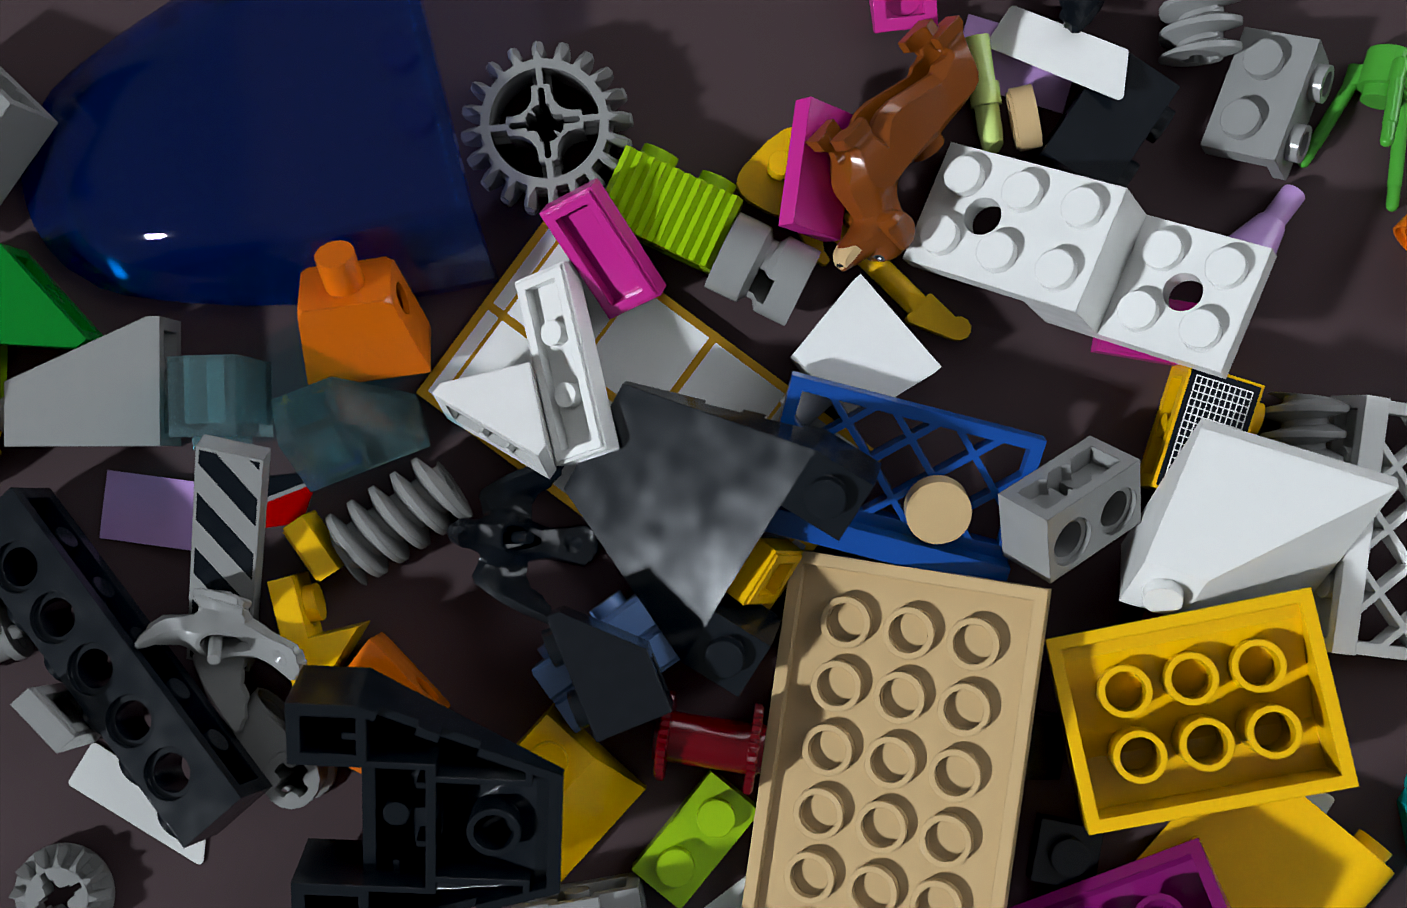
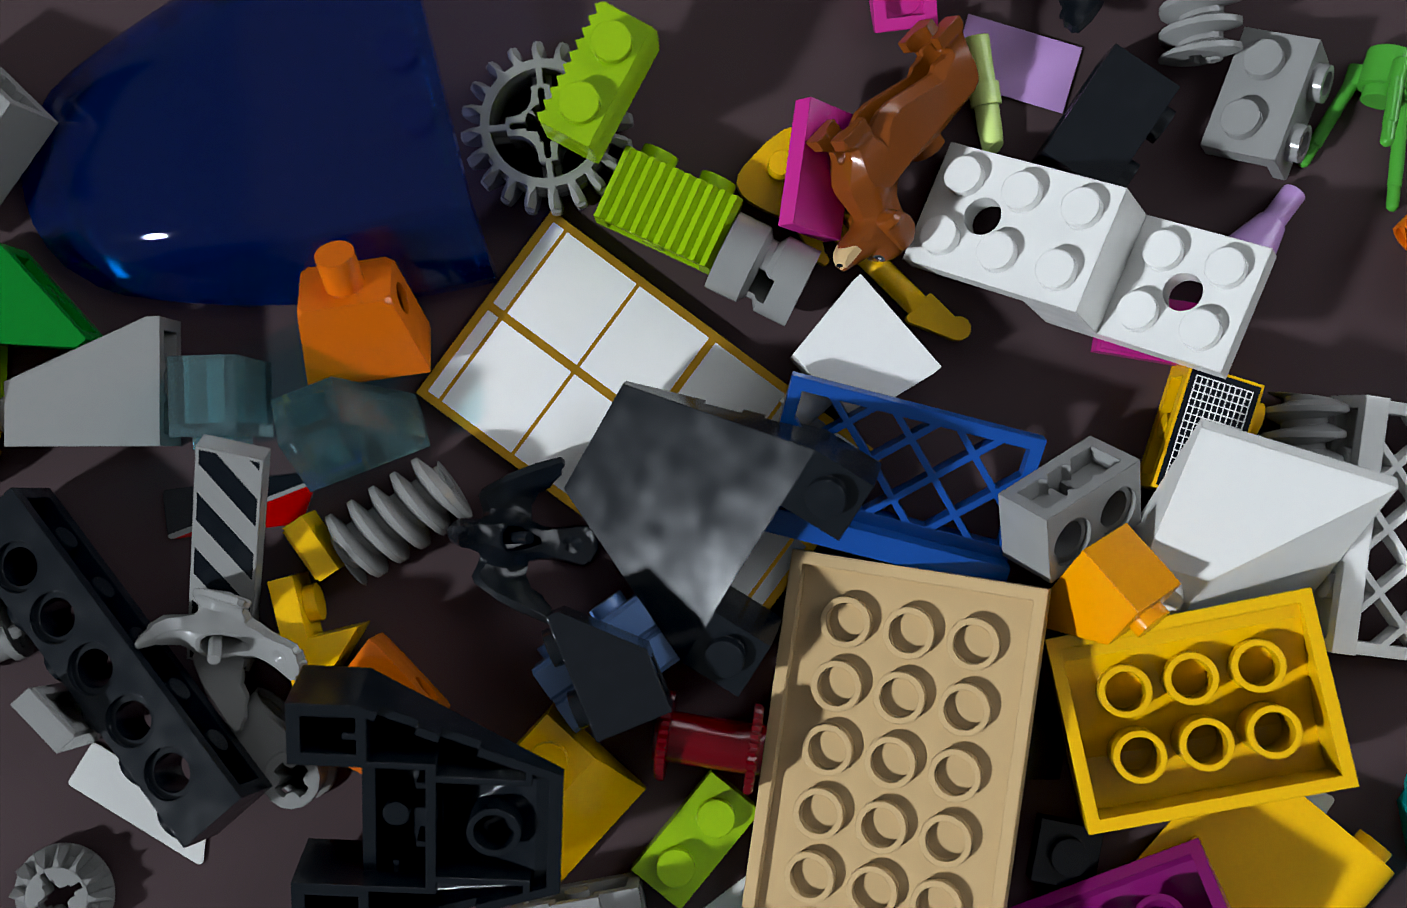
lavender sticker [99,470,194,550] -> none
white slope [432,362,557,479] -> none
white tile [515,261,620,466] -> none
dark pink tile [539,177,667,320] -> none
yellow tile [727,538,804,605] -> none
tan tile [904,475,972,544] -> none
white sticker [990,6,1129,100] -> none
tan tile [1005,84,1043,152] -> none
none -> lime brick [537,1,660,164]
none -> light orange slope [1046,523,1182,645]

